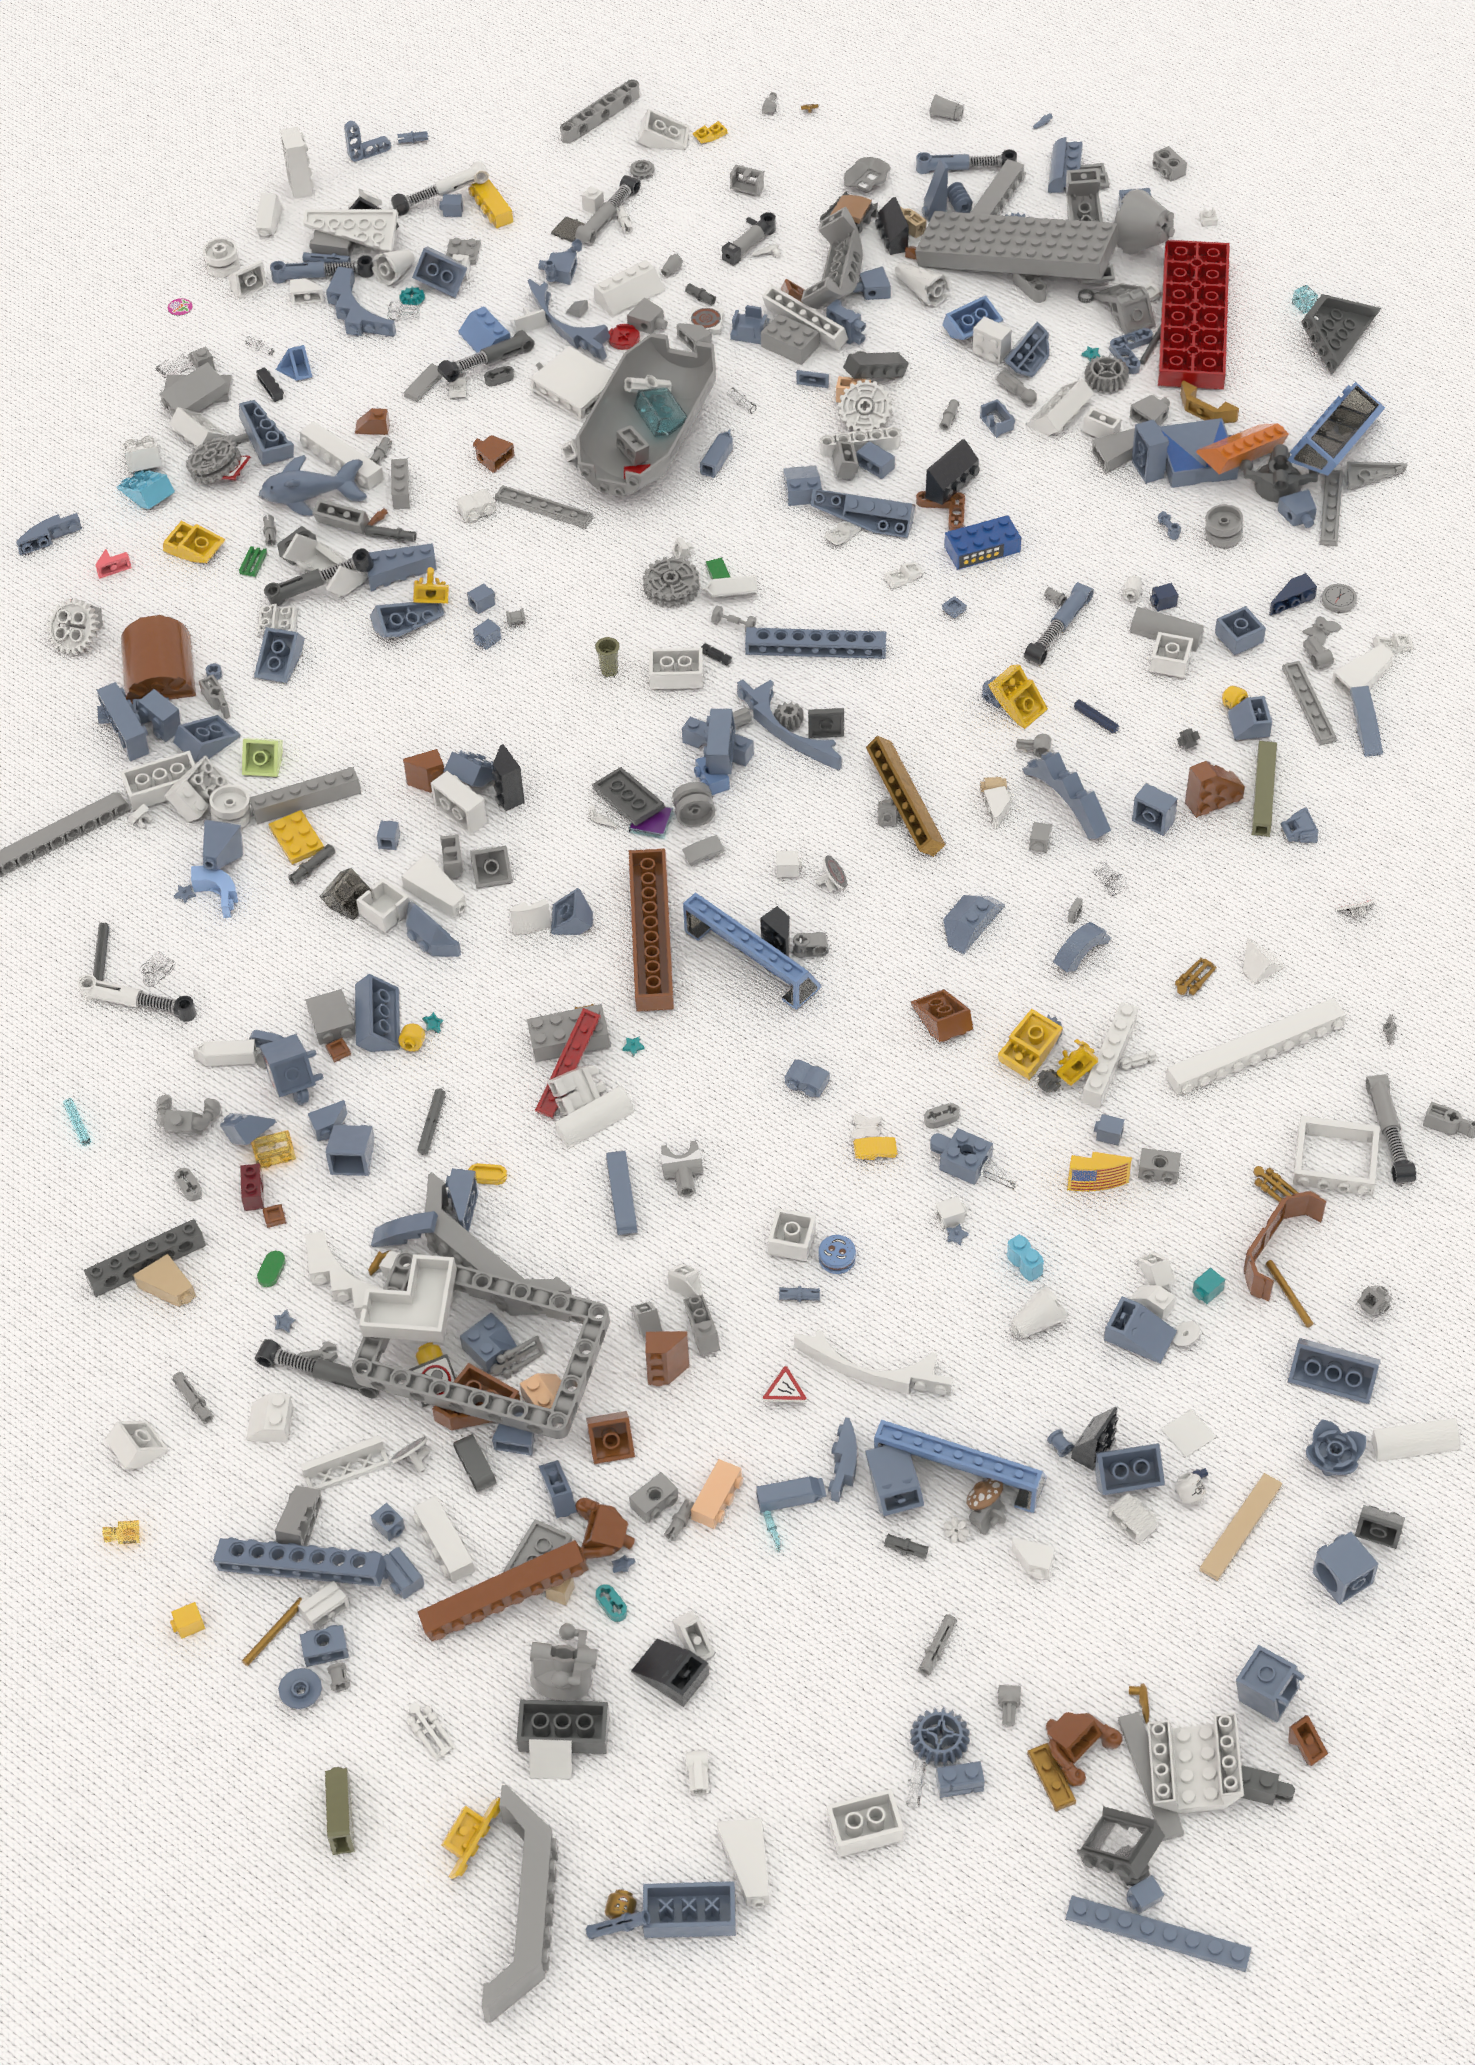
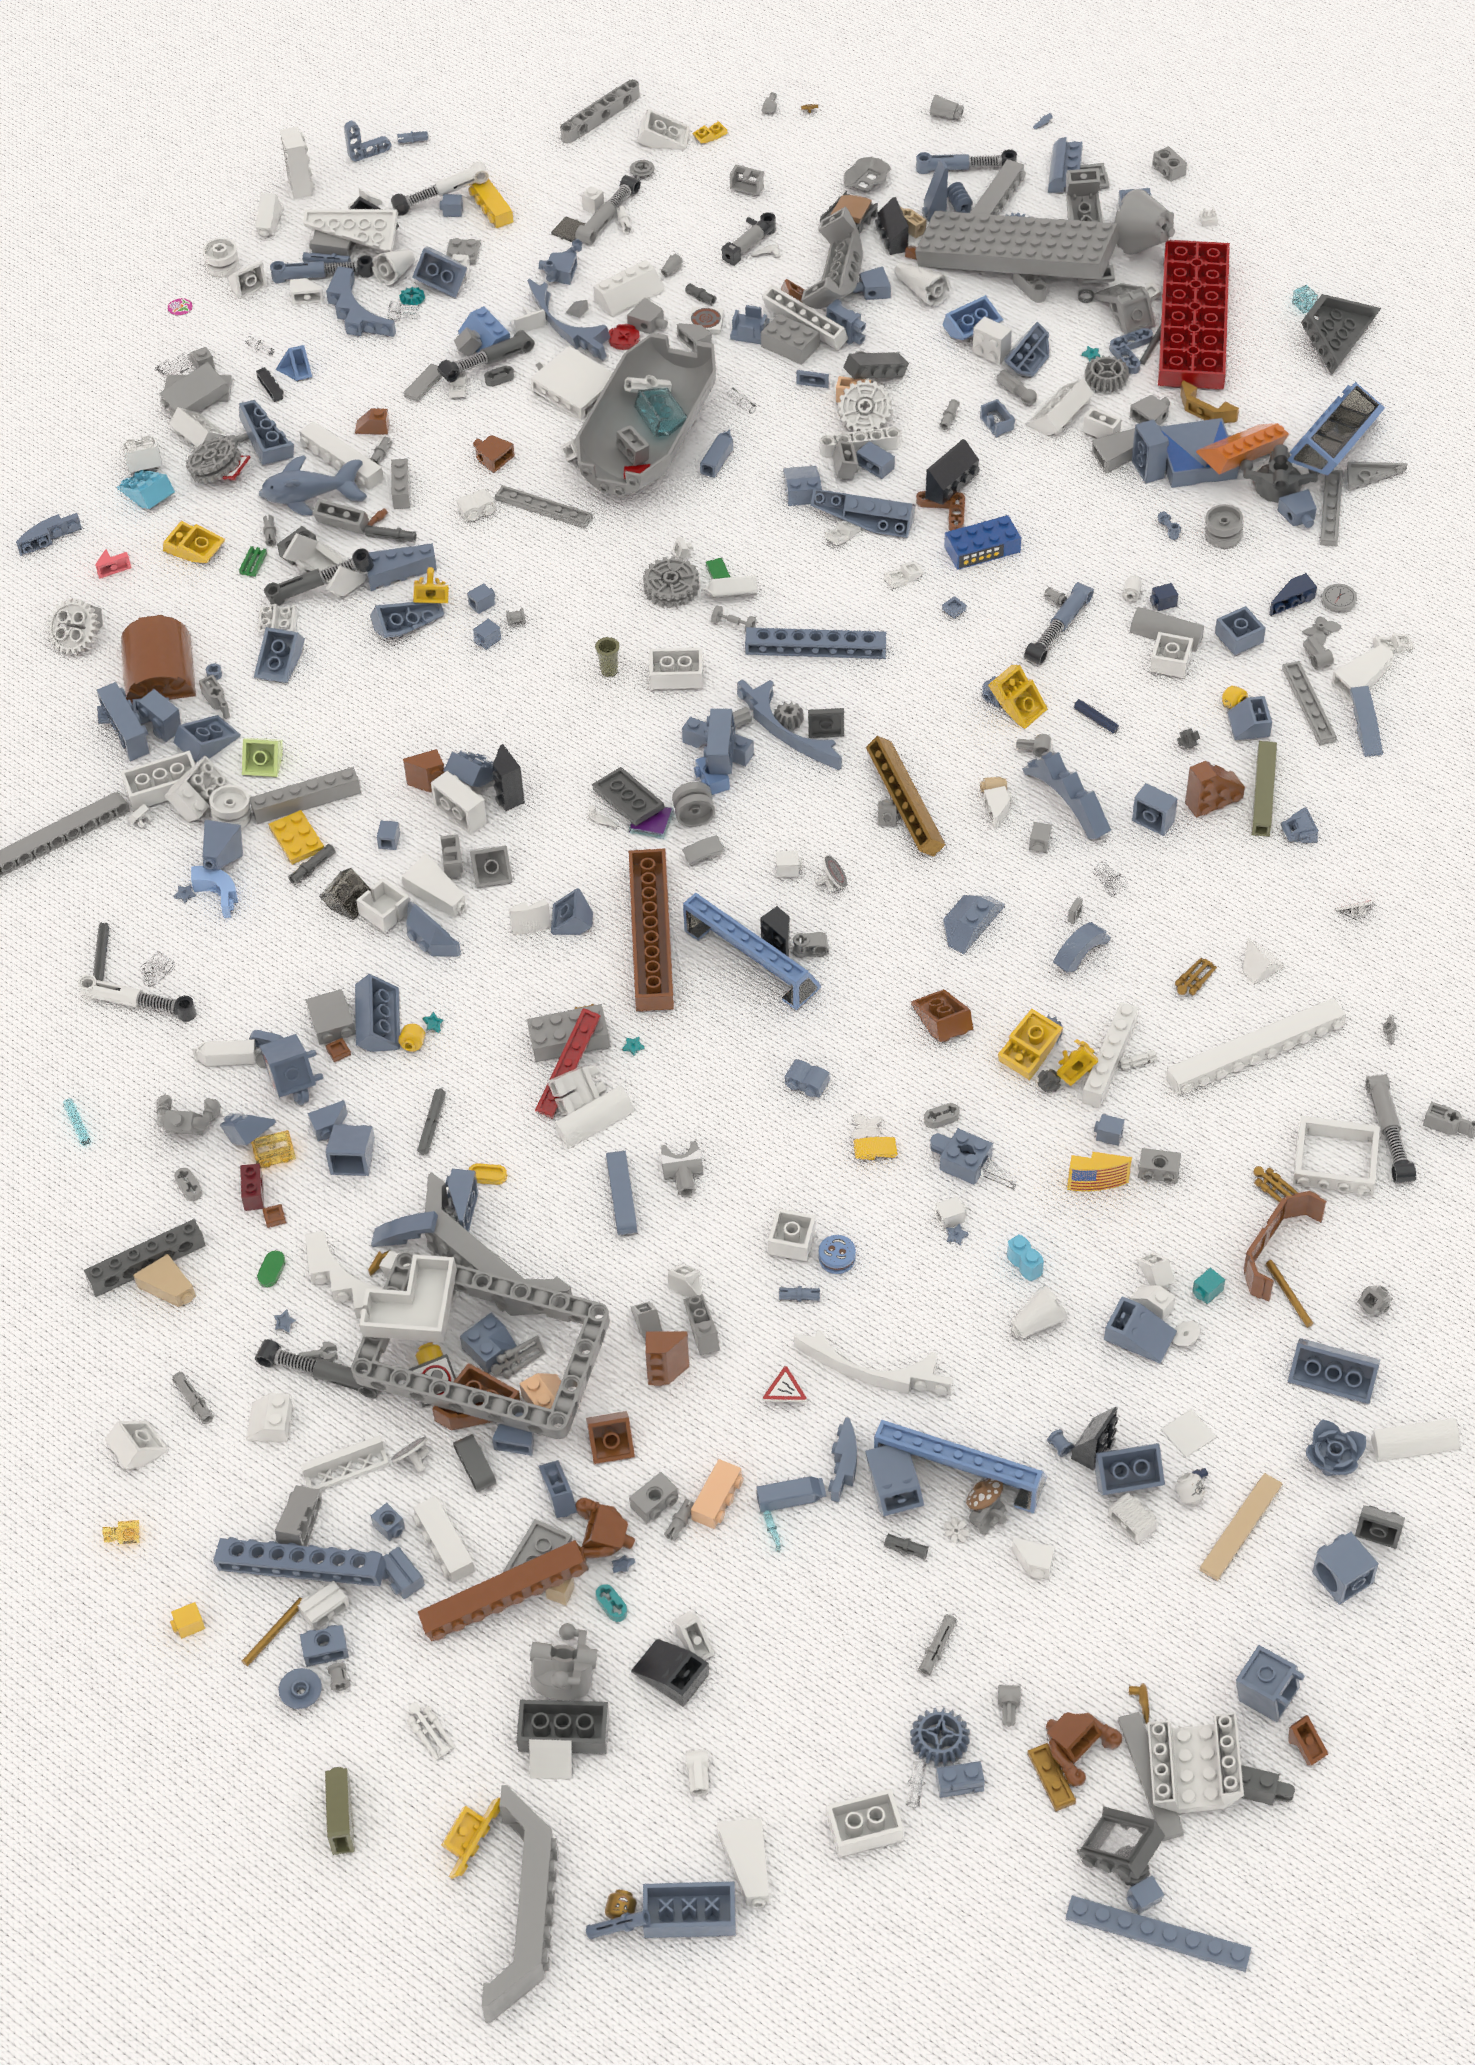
black axle [701,643,732,666] -> none
none -> light grey brick [454,327,482,356]

